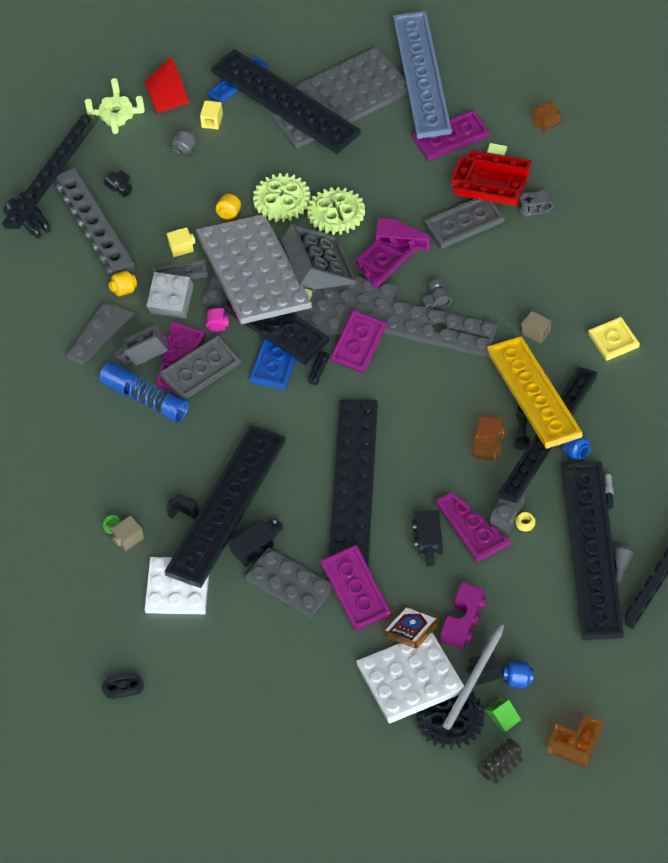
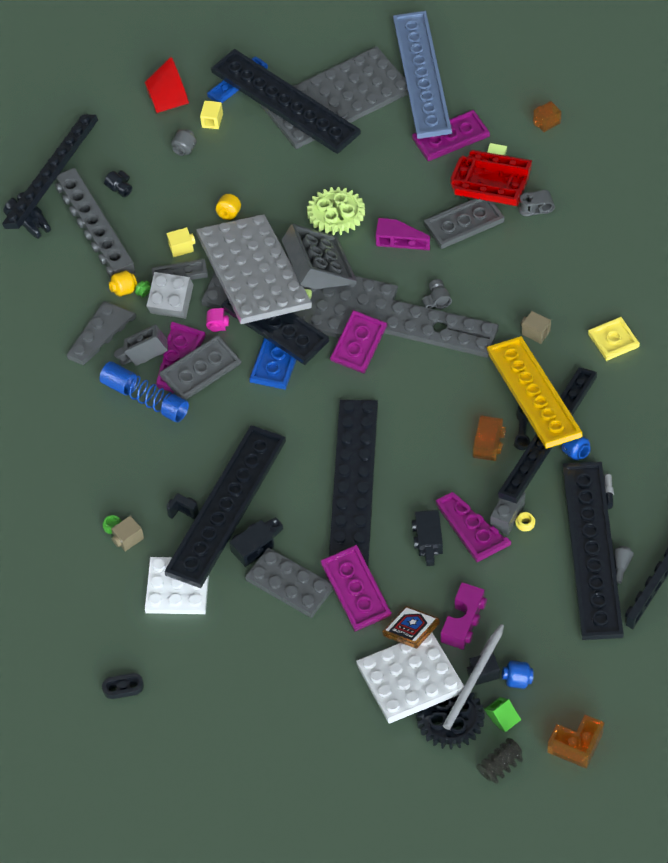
yellowish green plate [85,78,145,134] -> none
yellowish green gear [253,173,311,222] -> none
black axle [308,352,329,385] -> none
magenta wing [356,240,416,288] -> none
none -> bright green plate [135,281,151,298]

